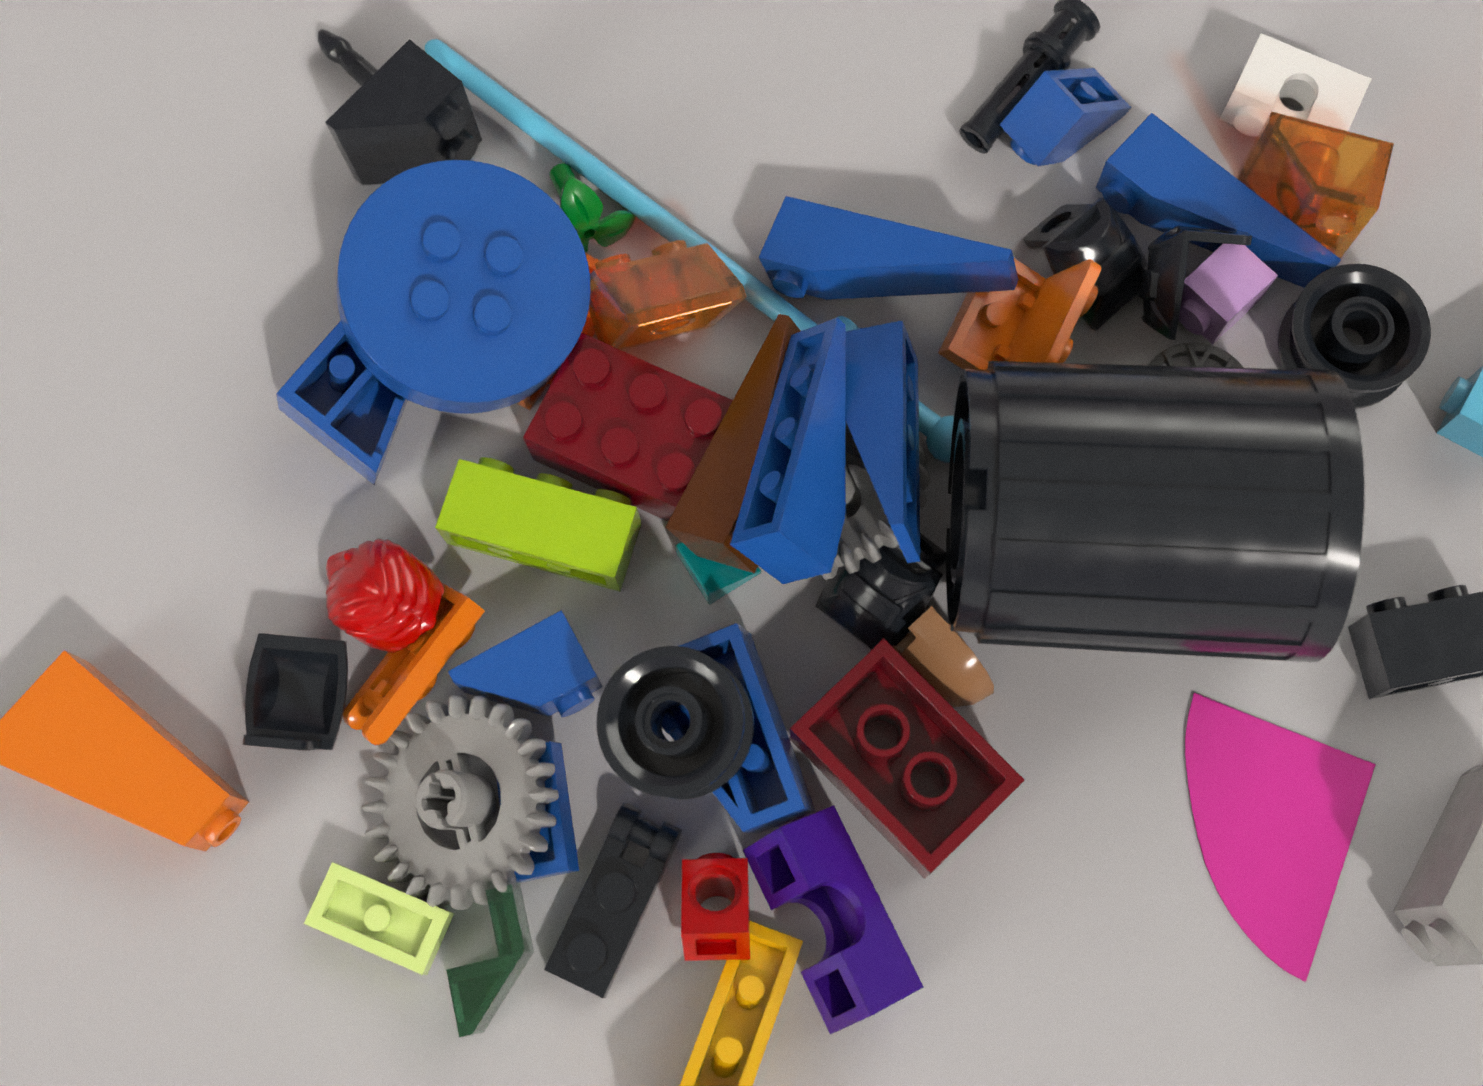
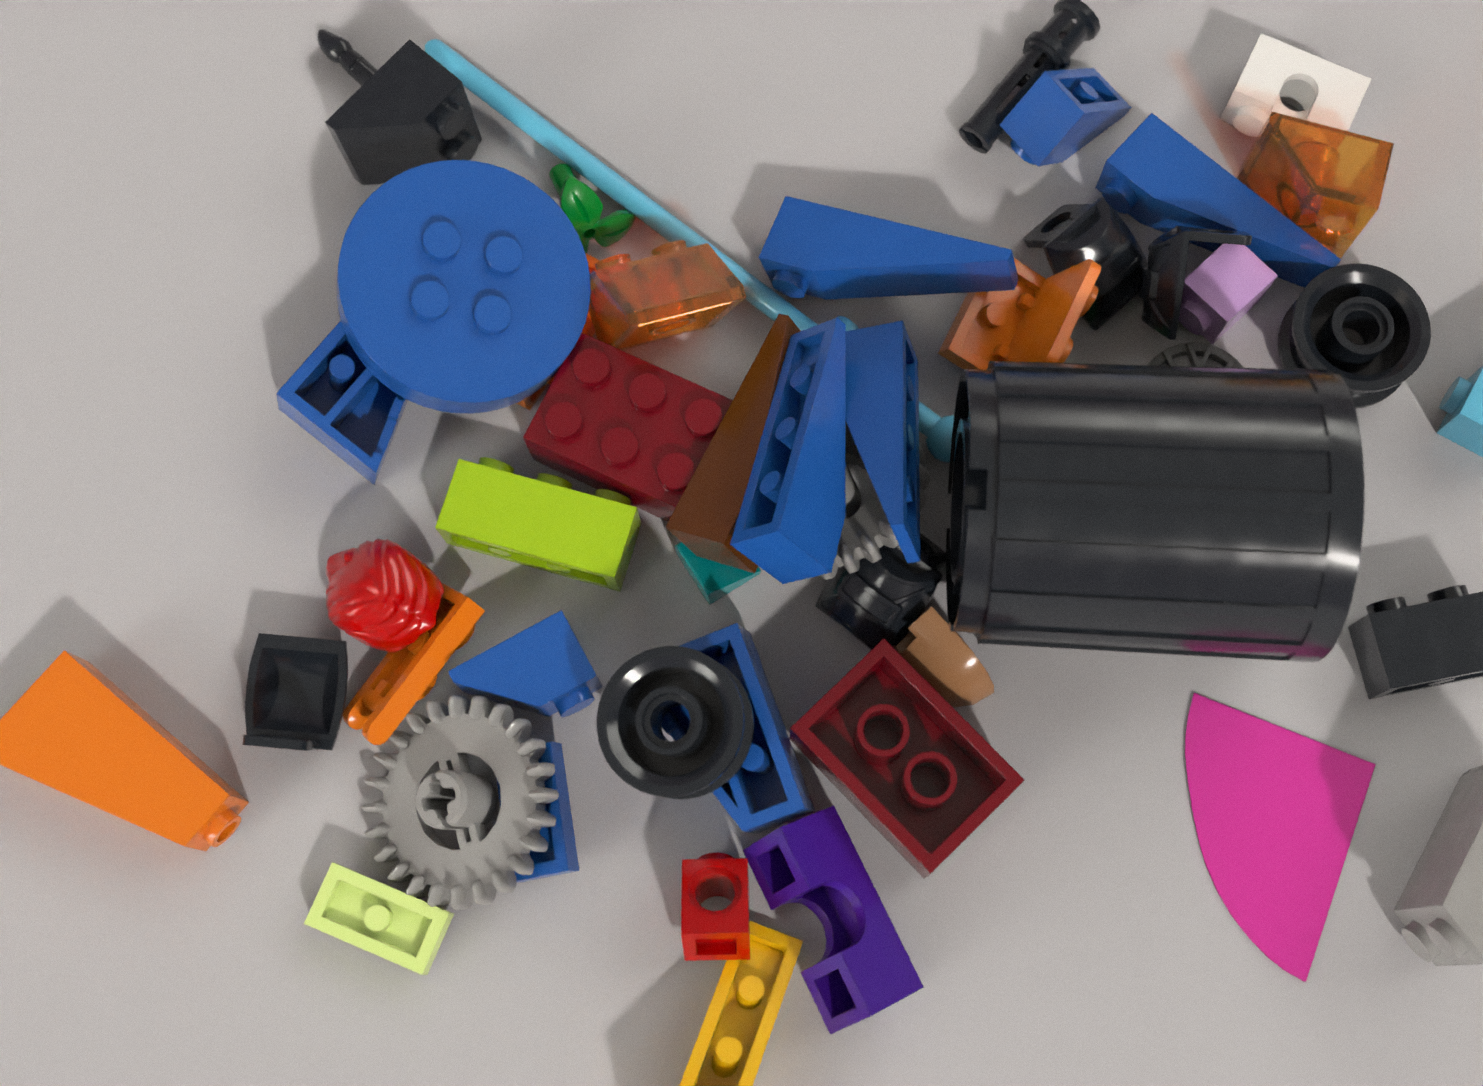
clear green slope [446,884,534,1038] -> none
black plate [544,802,682,998] -> none

